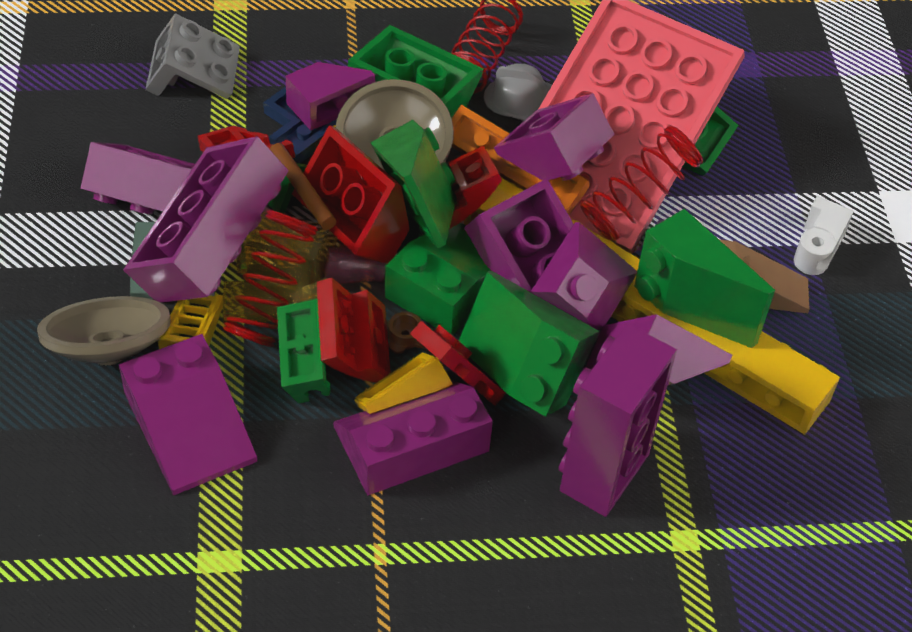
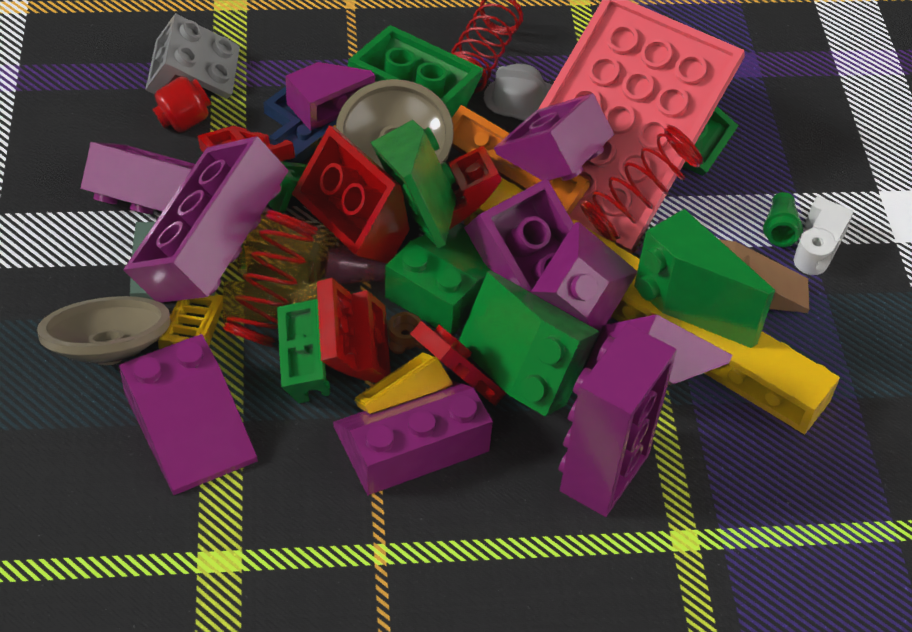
dark orange bar [270,143,337,230] -> none
none -> red head [152,76,212,133]
none -> green cone [763,192,803,247]

